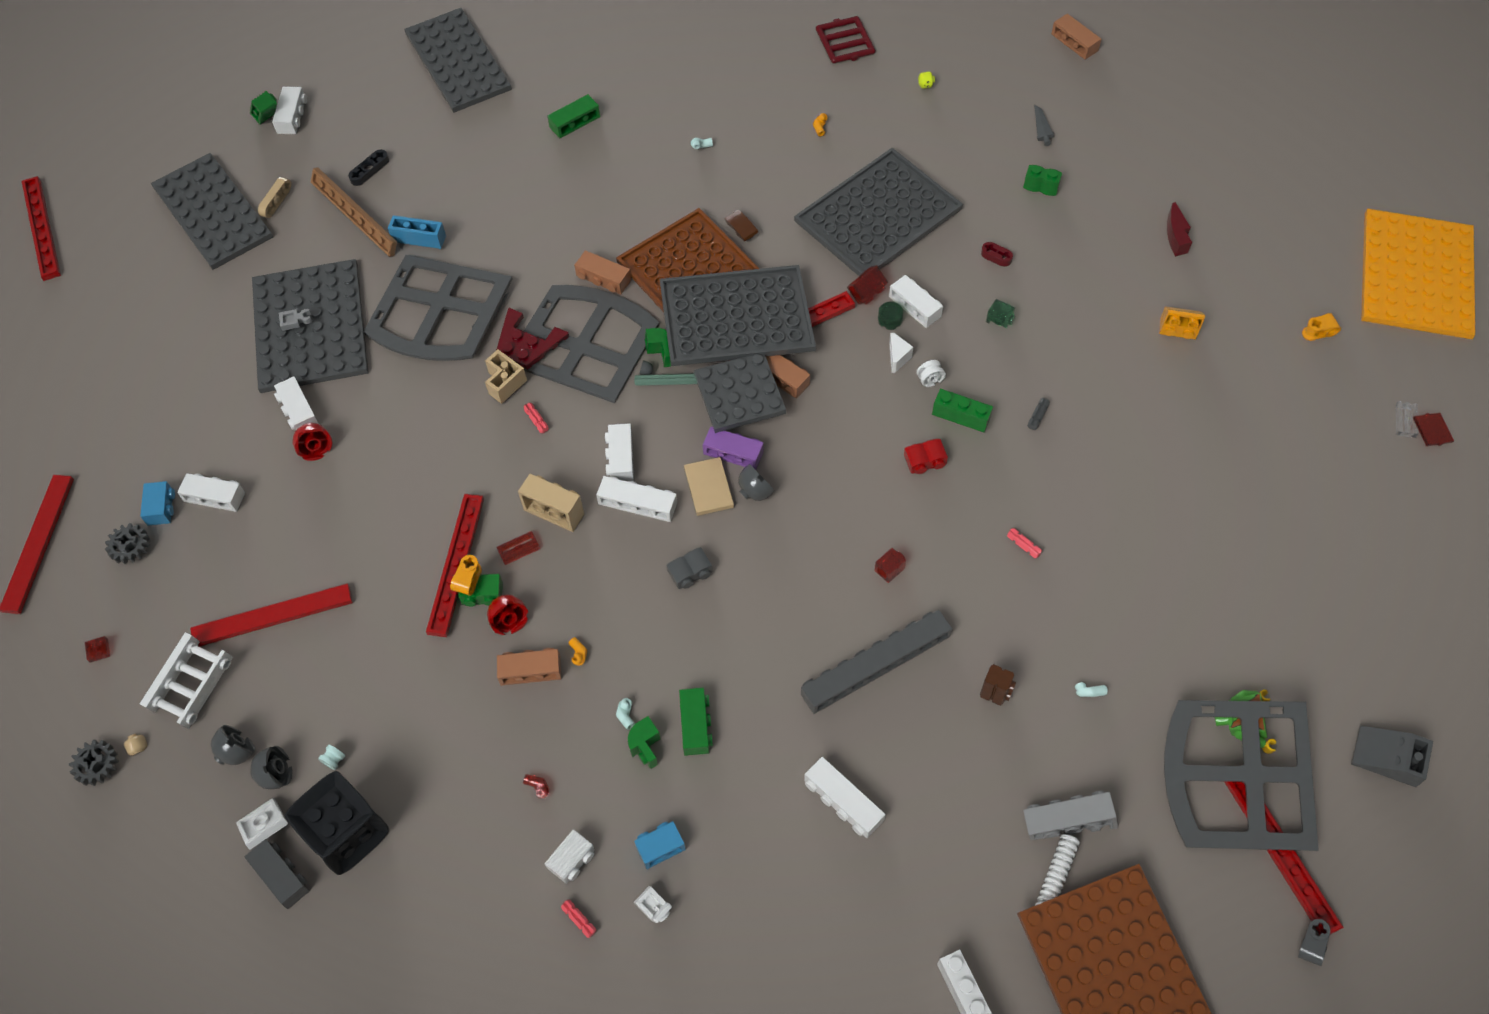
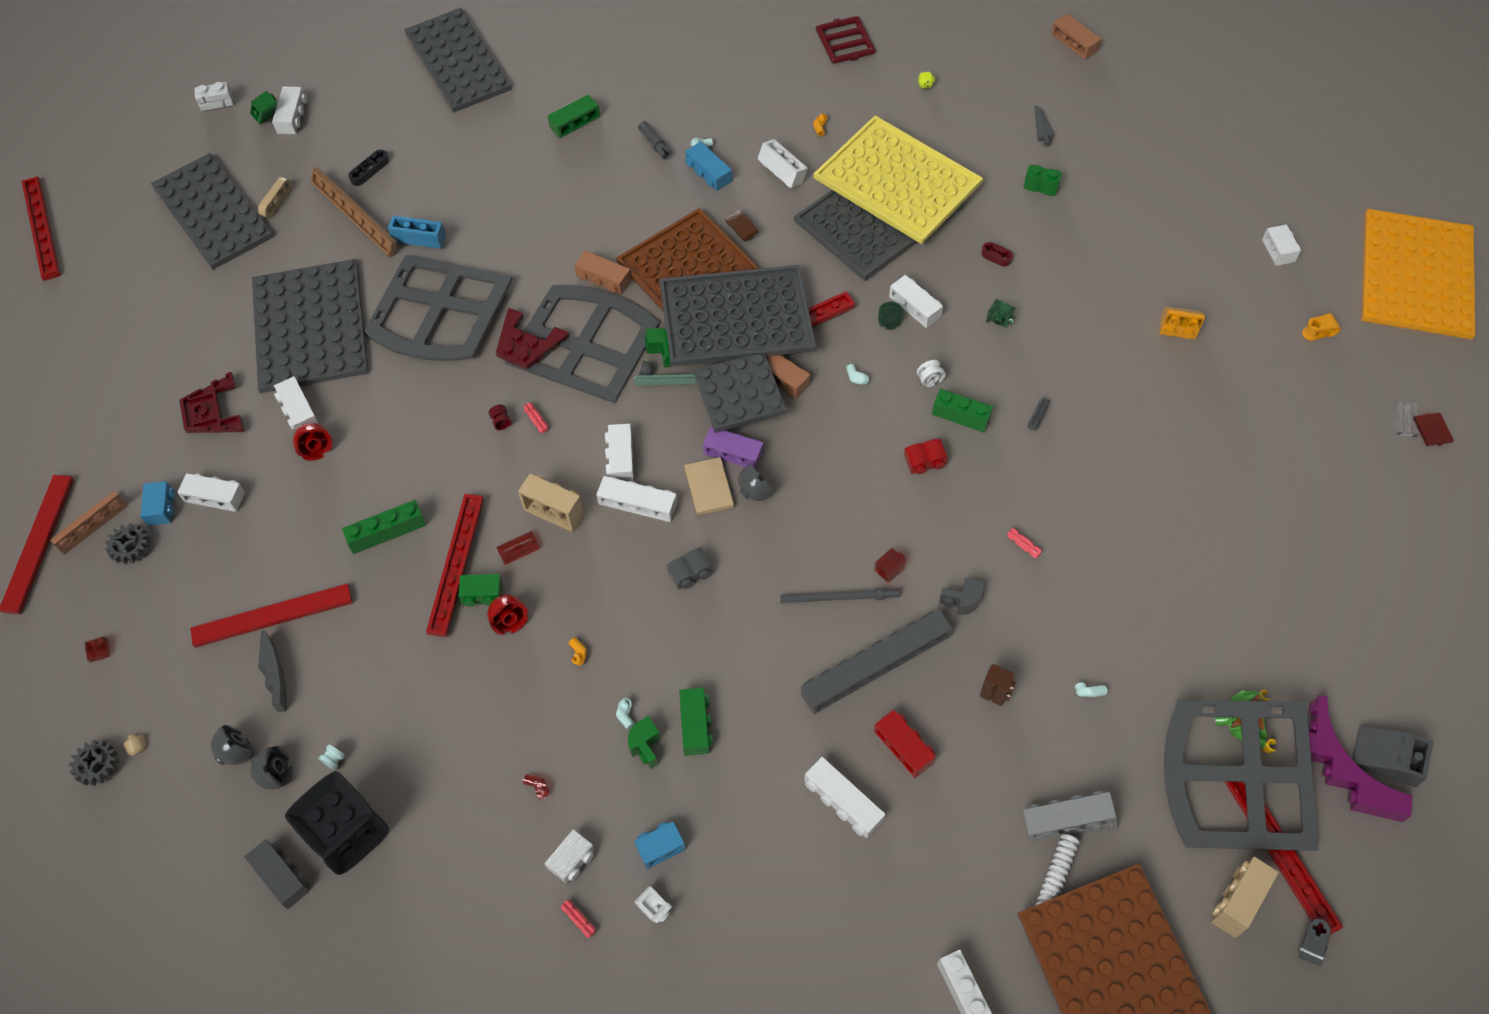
white fence [140,632,233,729] -> none
white plate [236,798,288,850] -> none
light grey plate [279,309,312,331] -> none
light orange piece [450,555,482,596] -> none
tan brick [485,349,527,404] -> none
nougat brick [497,648,561,686] -> none
clear red brick [847,265,888,304] -> none
white slope [889,333,913,373] -> none
dark red slope [1167,202,1192,257] -> none
none -> nougat fence [50,491,127,555]
none -> dark red wing [179,372,244,433]
none -> white brick [194,82,234,111]
none -> dark grey slope [258,630,286,712]
none -> green brick [342,499,427,554]
none -> dark red wheel [488,404,512,430]
none -> dark grey pin [638,121,671,159]
none -> dark azure brick [685,141,732,191]
none -> white brick [757,139,808,188]
none -> dark grey bar [780,588,899,603]
none -> light yellow plate [813,115,983,244]
none -> light aqua arm [846,364,869,385]
none -> red brick [874,710,936,778]
none -> dark grey brick [939,578,985,615]
none -> tan brick [1211,857,1279,938]
none -> white brick [1262,224,1301,266]
none -> magenta arch [1308,695,1412,822]

